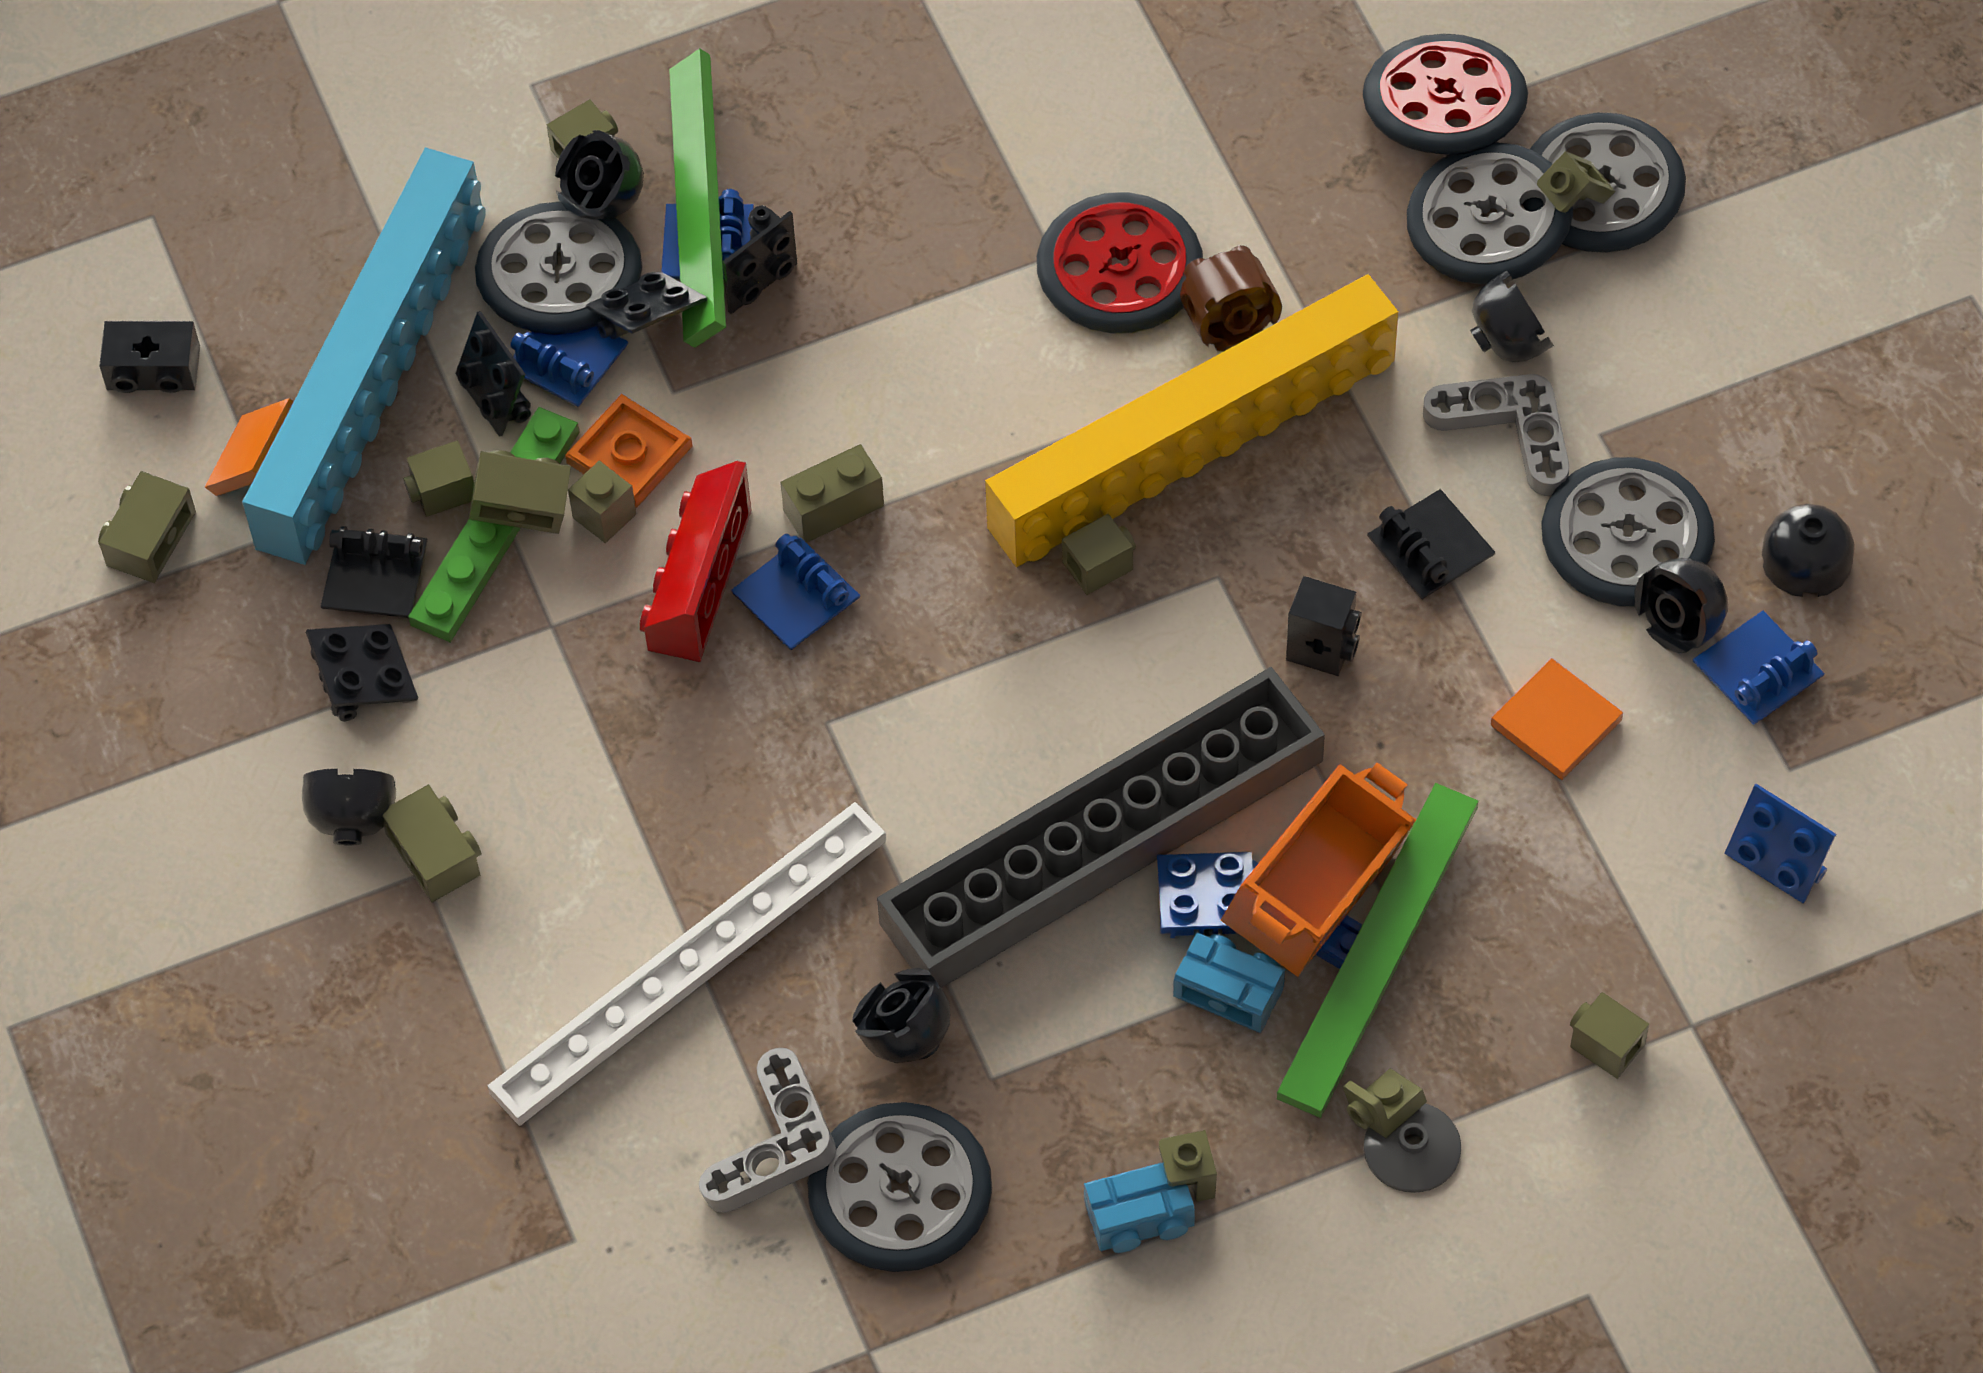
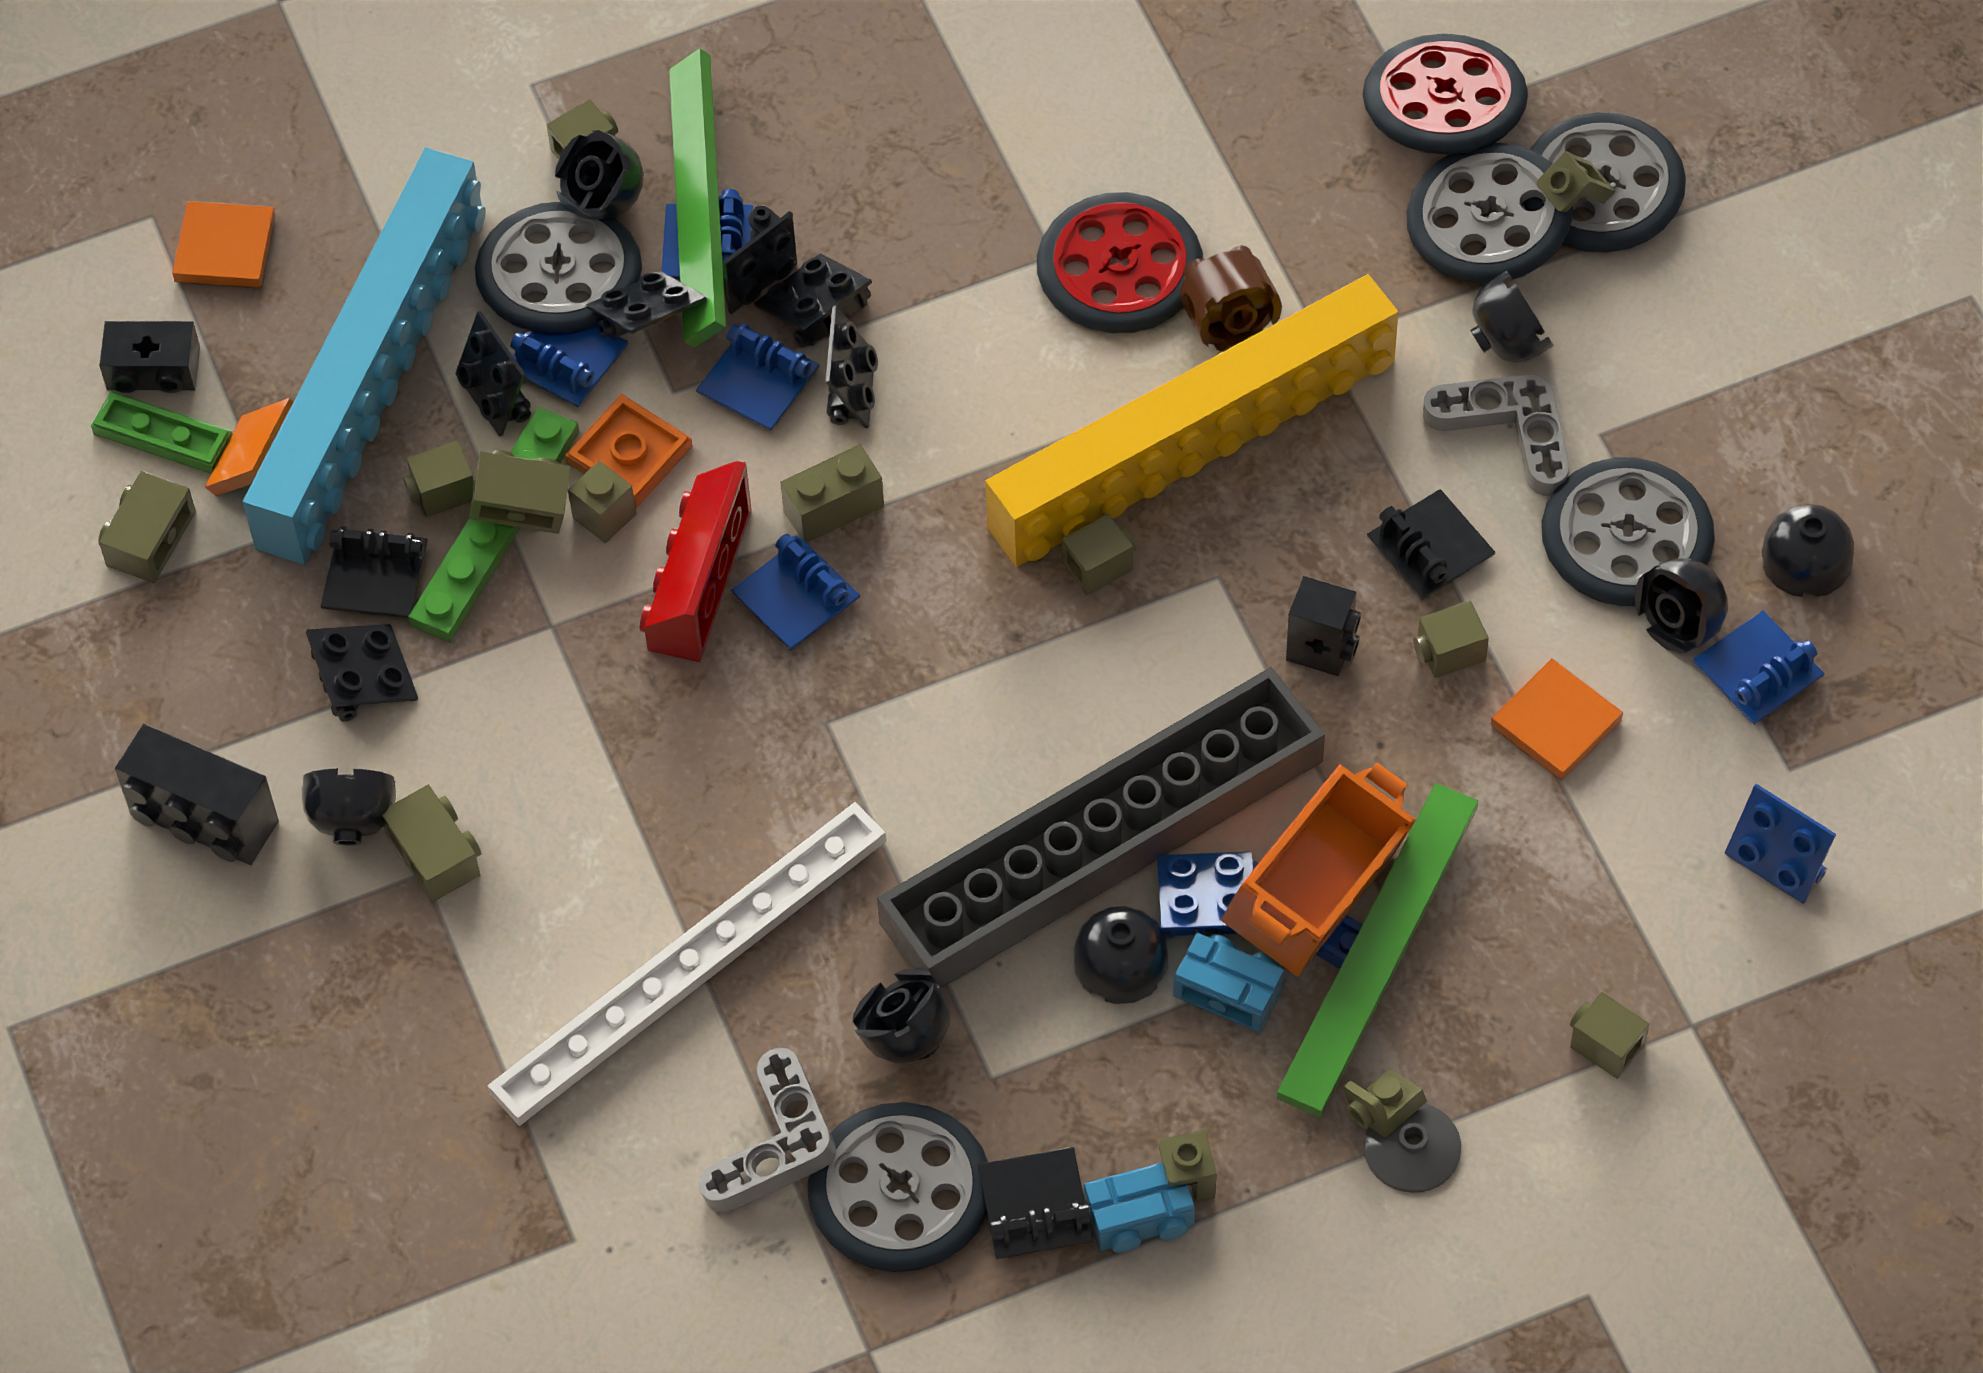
none -> bright green tile [91,391,232,474]
none -> black brick [115,723,279,865]
none -> orange tile [172,201,276,288]
none -> blue hinge [696,323,820,431]
none -> black hinge [754,253,872,348]
none -> black hinge [825,306,878,428]
none -> black hinge [978,1147,1093,1260]
none -> black cylinder [1074,906,1168,1004]
none -> olive brick [1413,601,1489,678]

